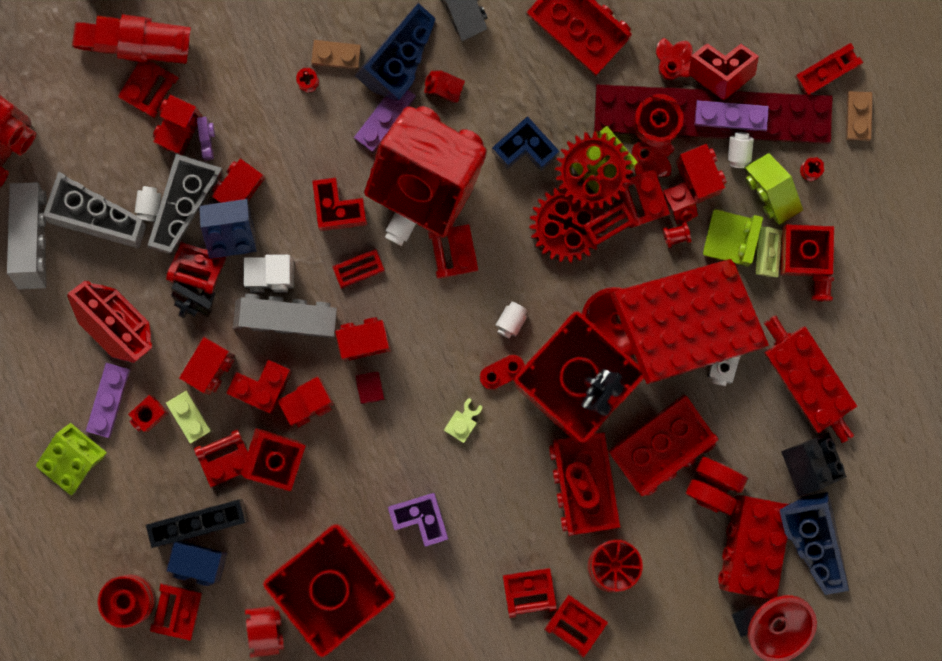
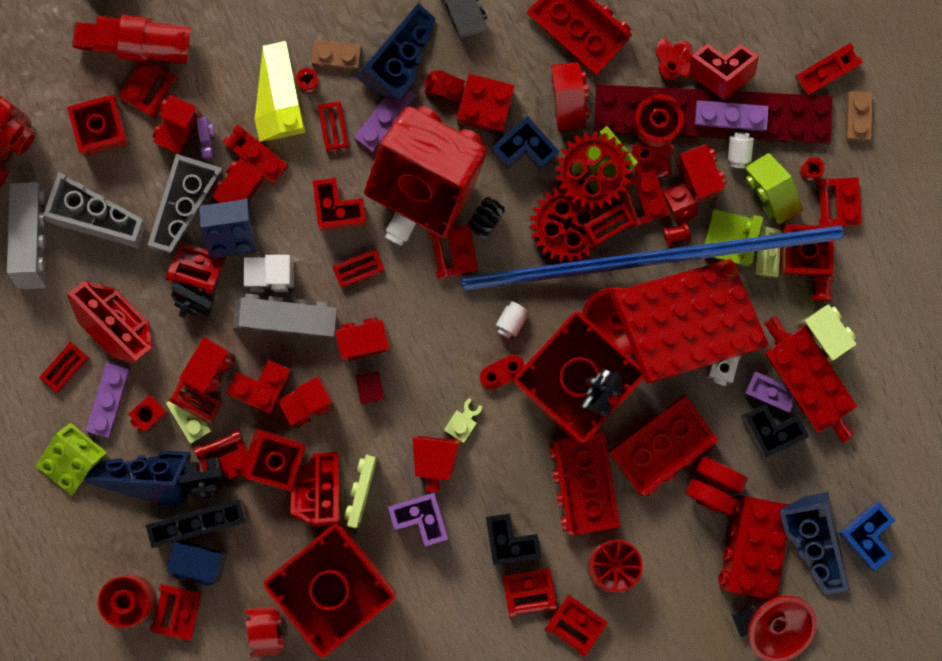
white brick [134,186,161,222] -> none
red plate [565,462,600,508] -> none
black slope [781,433,847,496] -> none
none -> red tile [39,342,90,393]
none -> red brick [67,94,130,157]
none -> dark blue wedge [84,451,191,506]
none -> red tile [168,379,222,425]
none -> black hips [179,458,229,500]
none -> red plate [222,124,288,184]
none -> neon yellow wedge [255,41,306,143]
none -> red wedge [291,452,341,526]
none -> red tile [317,101,349,152]
none -> yellowish green plate [344,455,378,528]
none -> red torso [413,435,462,493]
none -> red brick [456,73,515,136]
none -> blue axle [461,226,844,290]
none -> black gear [468,196,505,238]
none -> black brick [486,513,541,566]
none -> red brick [551,62,590,131]
none -> black brick [741,404,809,458]
none -> medium lavender plate [744,371,795,413]
none -> yellowish green brick [797,304,857,362]
none -> red plate [816,177,862,227]
none -> blue brick [838,502,895,571]

